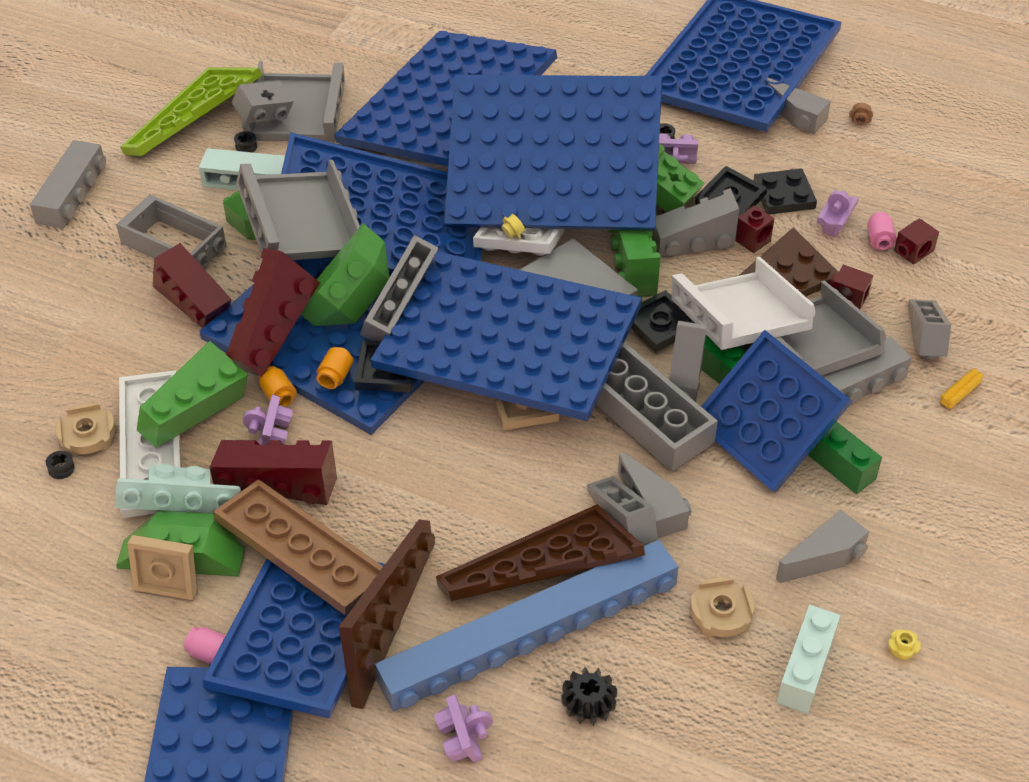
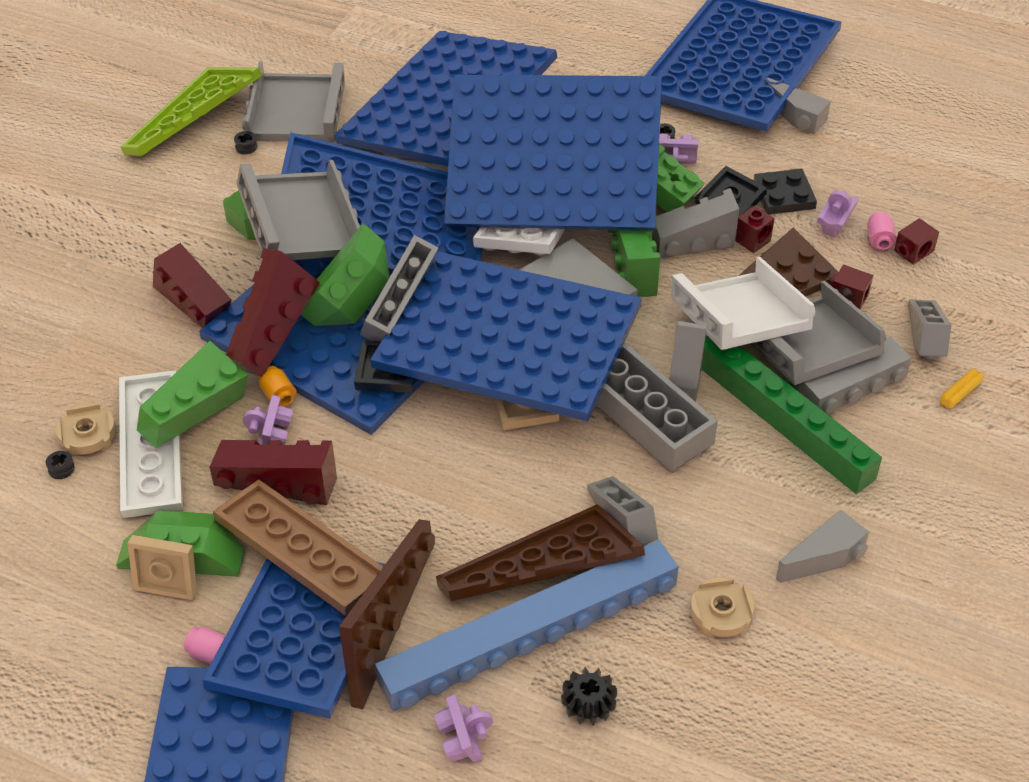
light grey brick [30,140,106,229] -> none
light aqua bracket [115,464,241,514] -> none
light grey window [116,195,227,268] -> none
light aqua brick [199,148,285,190] -> none
light grey brick [232,81,294,123] -> none
light orange brick [316,347,354,389] -> none
light yellow plate [501,214,525,239] -> none
light grey slope [618,453,691,538] -> none
black plate [631,290,694,352] -> none
blue plate [701,330,853,493] -> none
light aqua brick [777,605,841,714] -> none
medium nougat plate [849,103,873,125] -> none
light yellow plate [888,629,921,660] -> none

